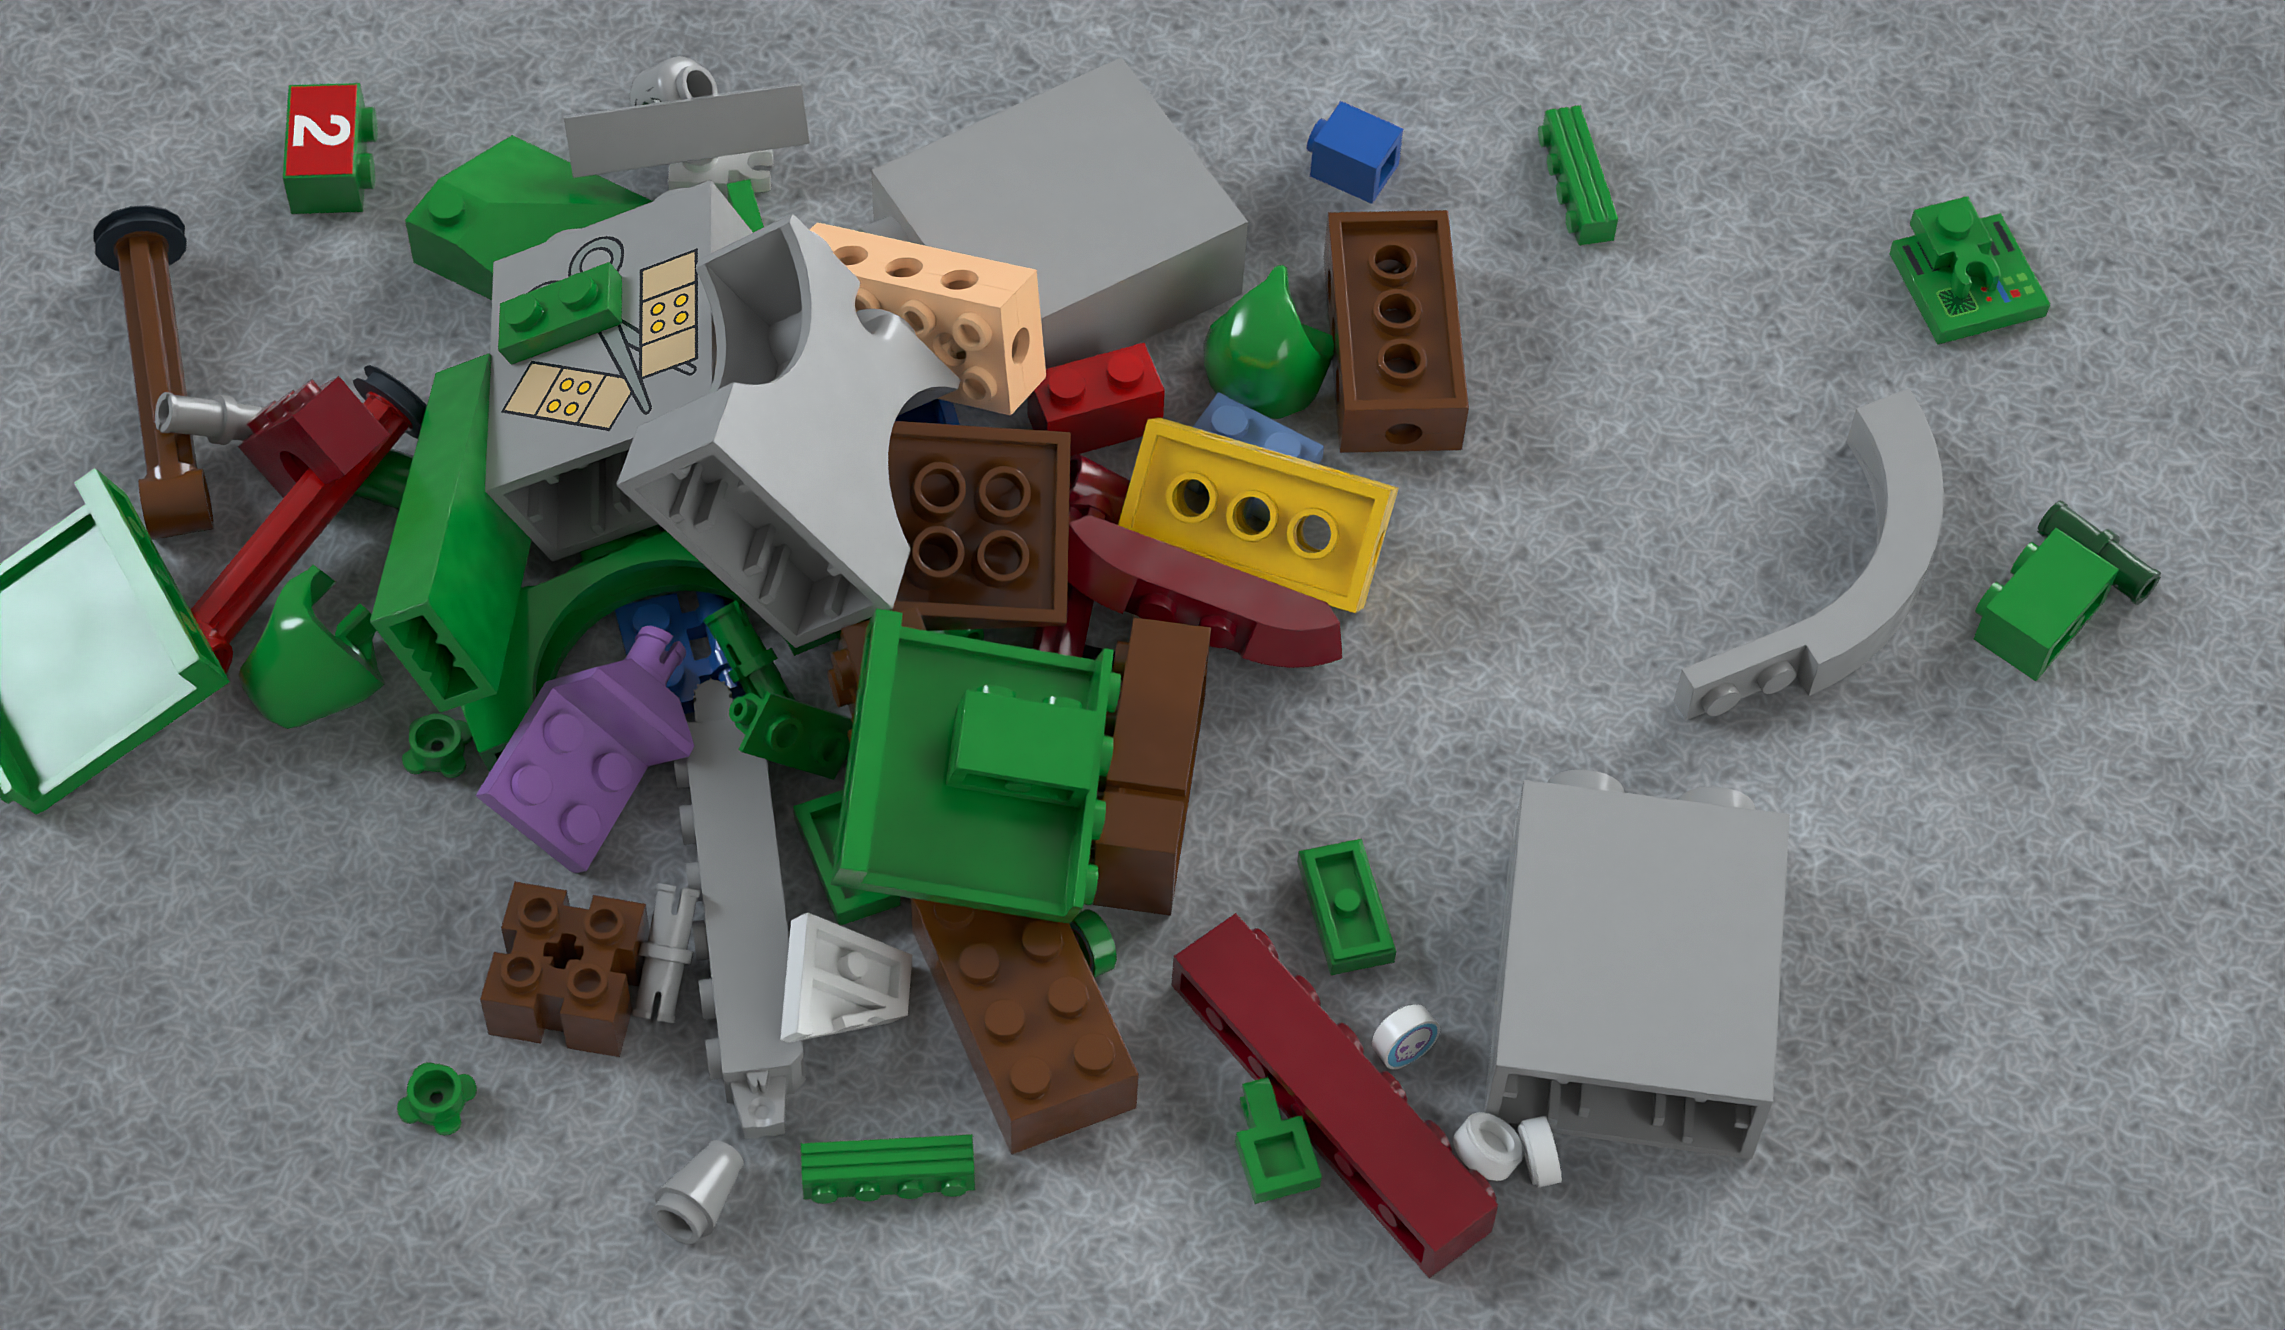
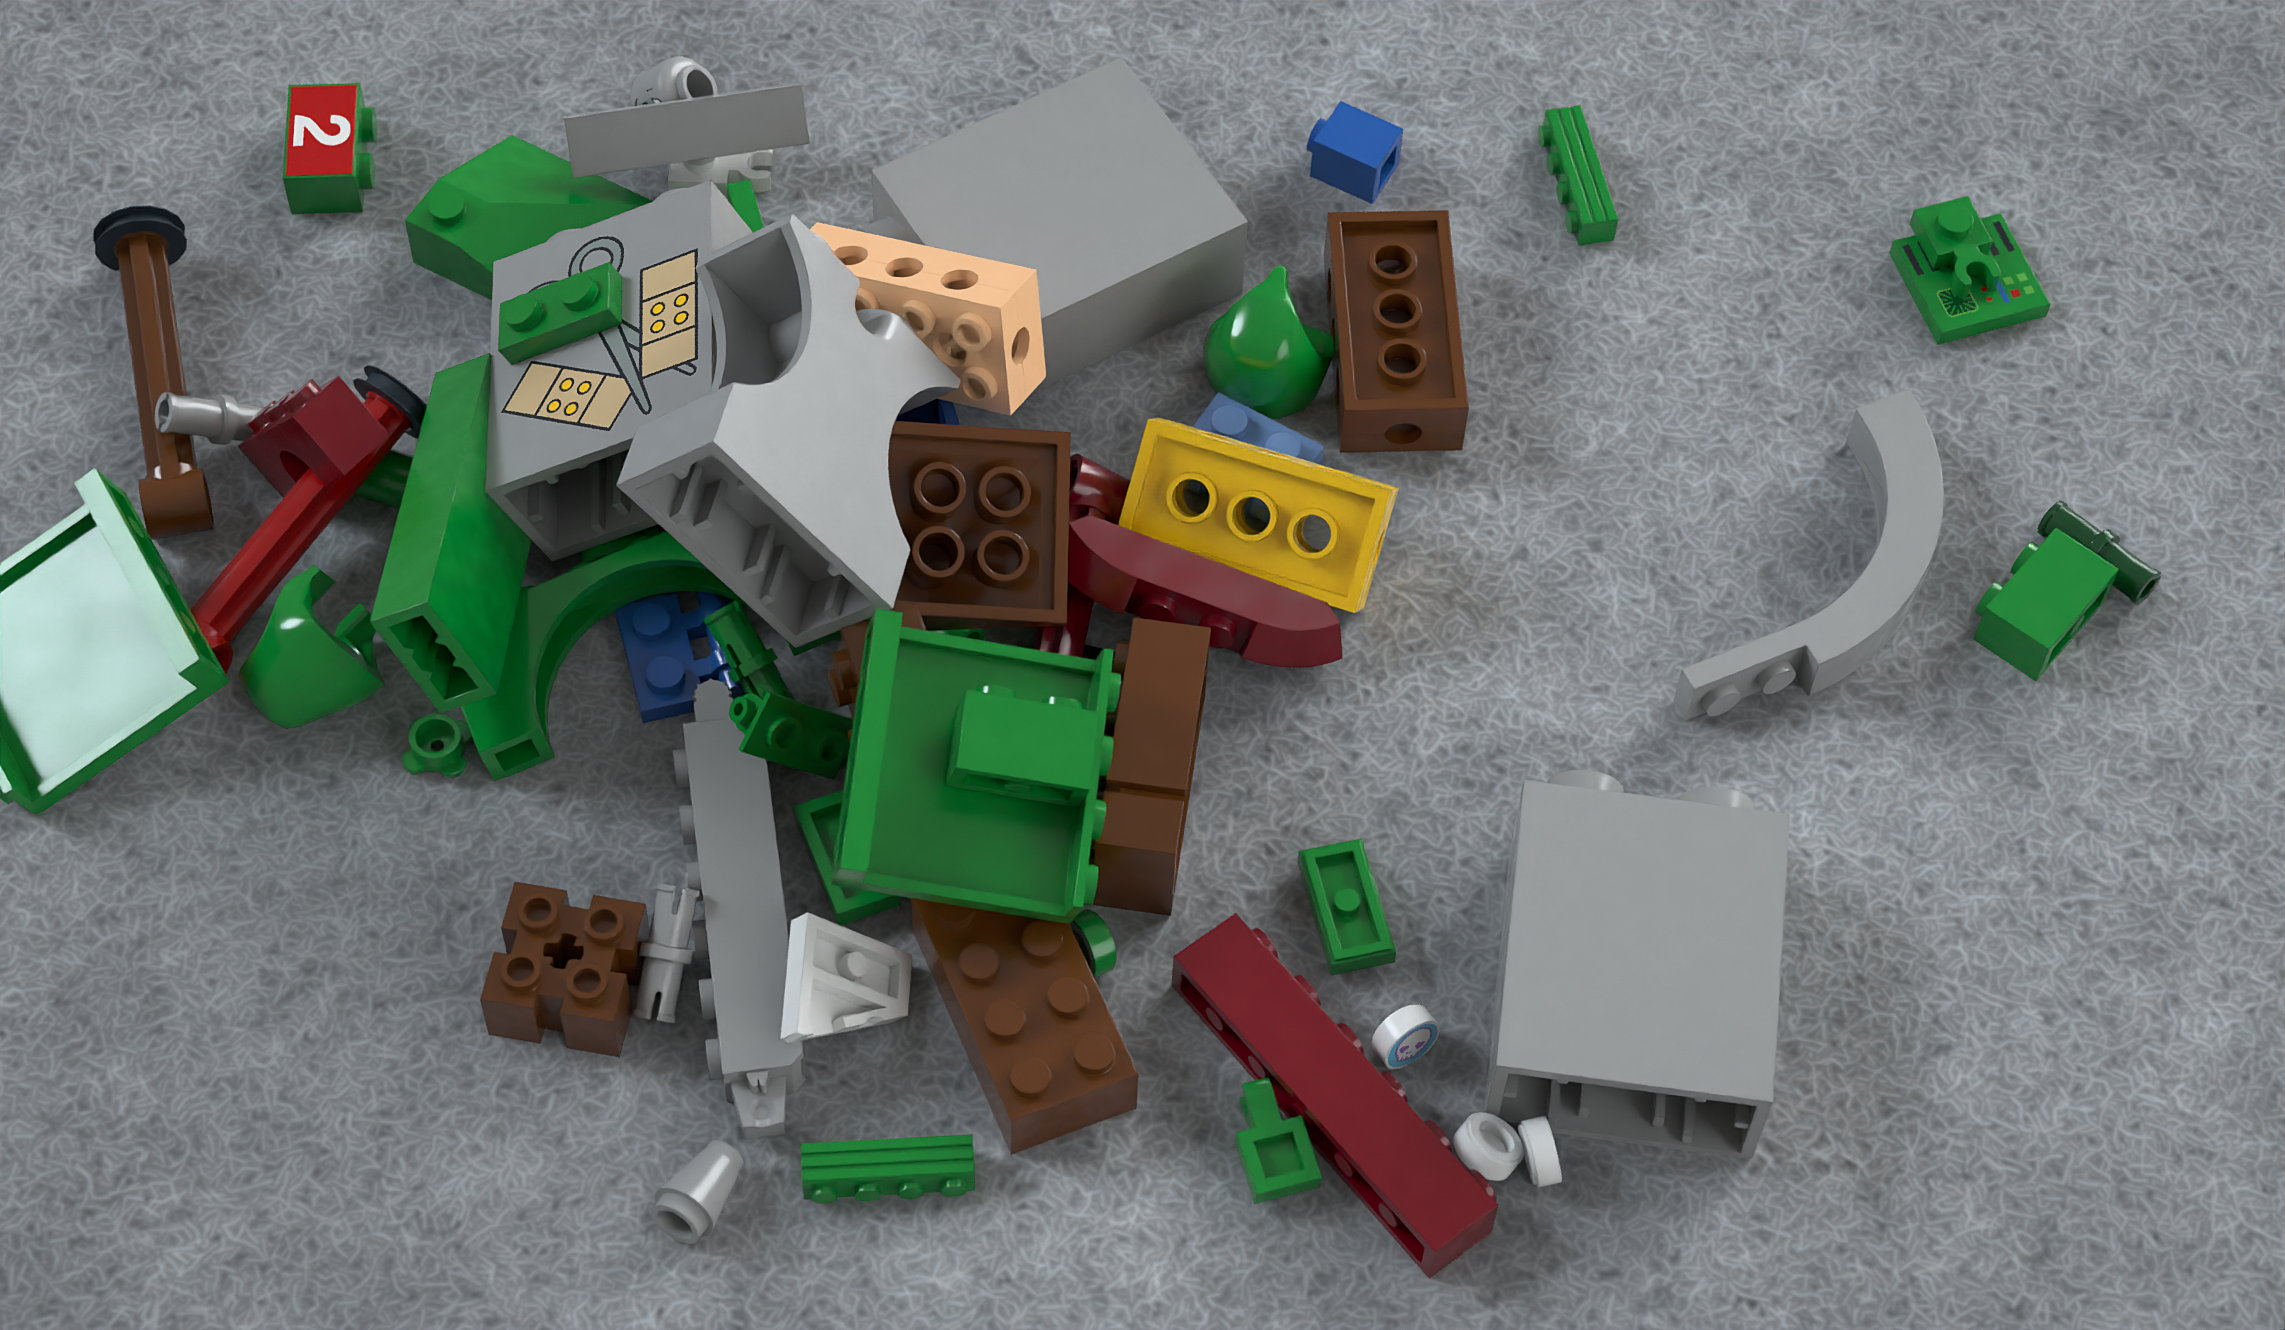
green plate [397,1062,477,1135] -> none
medium lavender plate [476,626,695,873] -> none
red brick [1027,343,1165,456] -> none

